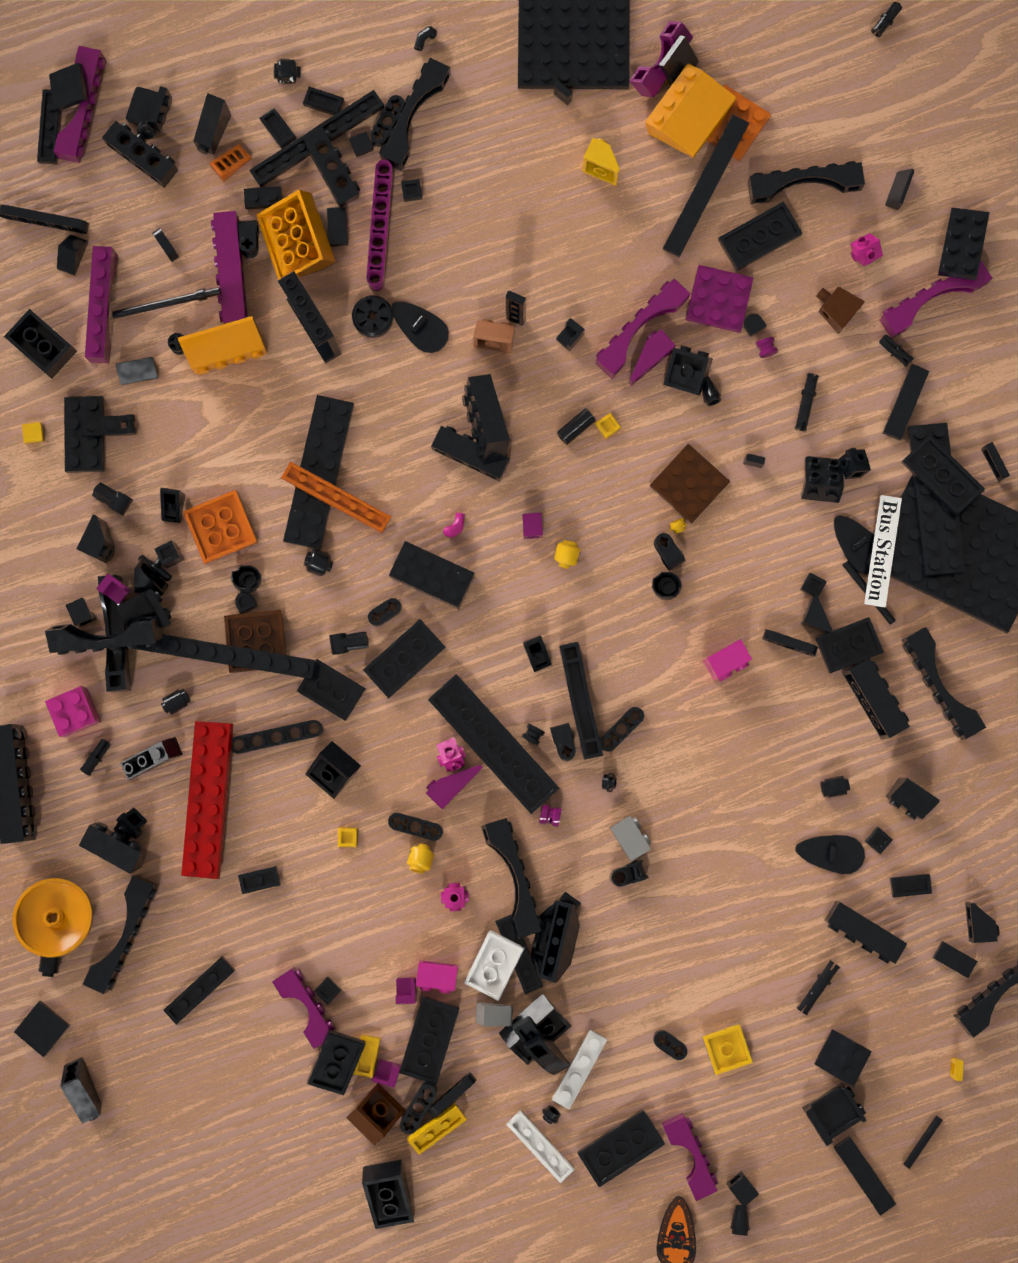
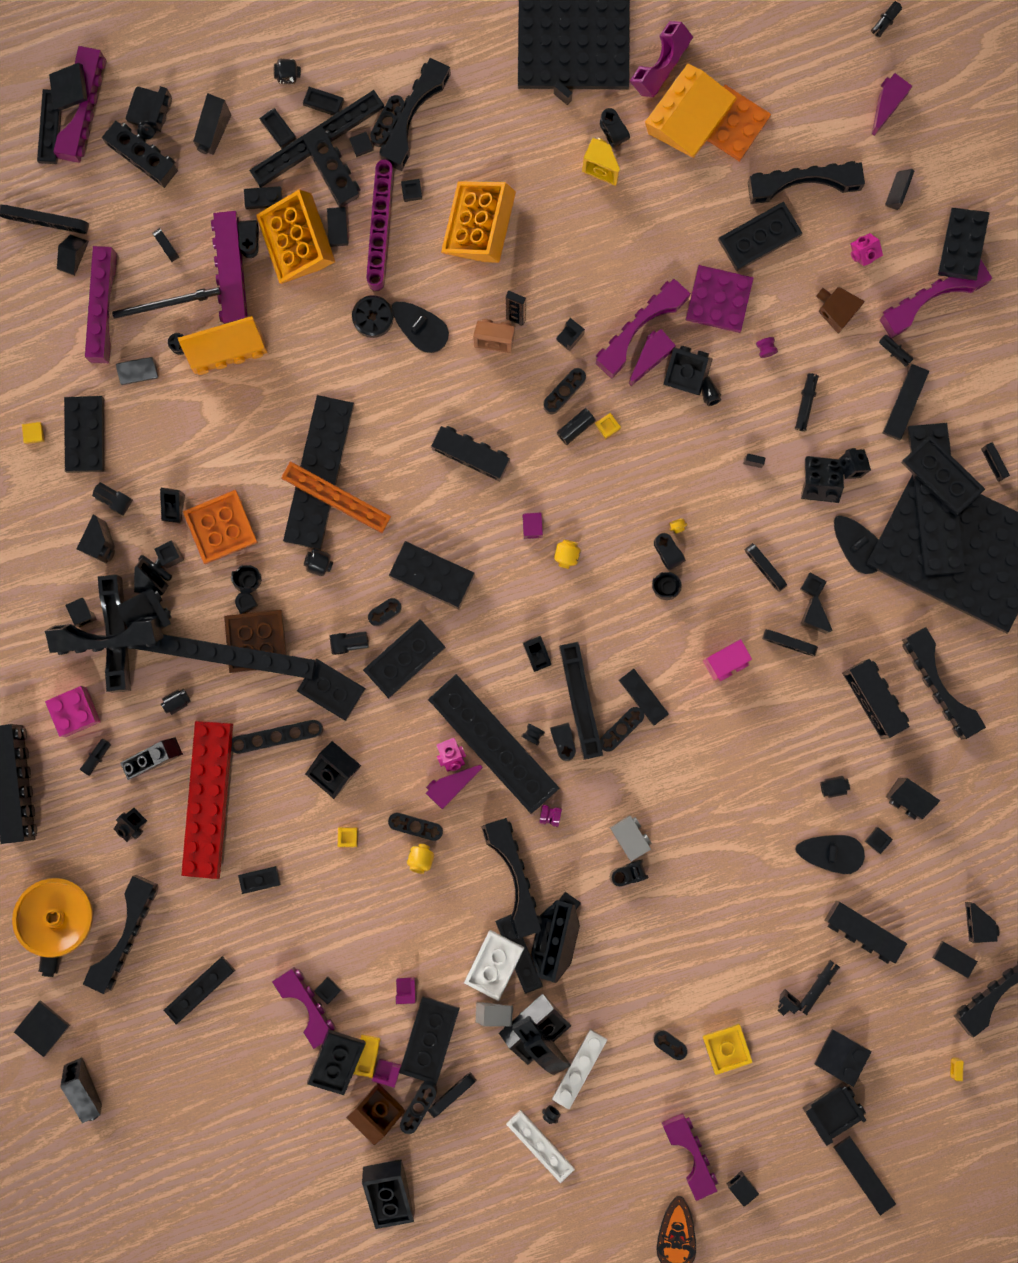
black brick [4,309,77,379] -> none
black slope [79,822,146,874] -> none
black plate [80,414,137,437] -> none
magenta panel [96,574,131,604] -> none
orange slope [210,144,252,182] -> none
black panel [278,271,341,364] -> none
yellow plate [407,1103,467,1155] -> none
black arm [414,26,437,51] -> none
dark pink brick [416,960,458,994] -> none
dark pink brick [441,883,469,911] -> none
dark pink arm [443,513,465,538] -> none
black brick [462,374,510,463] -> none
black plate [577,1109,665,1187] -> none
black plate [602,773,617,792] -> none
reddish brown plate [650,444,730,524] -> none
black tile [659,35,699,86] -> none
black tile [663,115,749,258] -> none
black cone [730,1205,750,1236] -> none
black tile [744,314,767,337] -> none
black plate [815,617,884,674] -> none
black bar [842,561,896,625] -> none
white sticker [864,495,902,607] -> none
black tile [890,874,932,898] -> none
black bar [903,1115,943,1169] -> none
none -> light orange slope [441,181,516,263]
none -> black beam [543,368,586,414]
none -> black piece [599,108,630,148]
none -> black plate [618,669,669,726]
none -> black beam [744,543,787,592]
none -> black tile [777,989,800,1016]
none -> magenta slope [872,73,912,136]

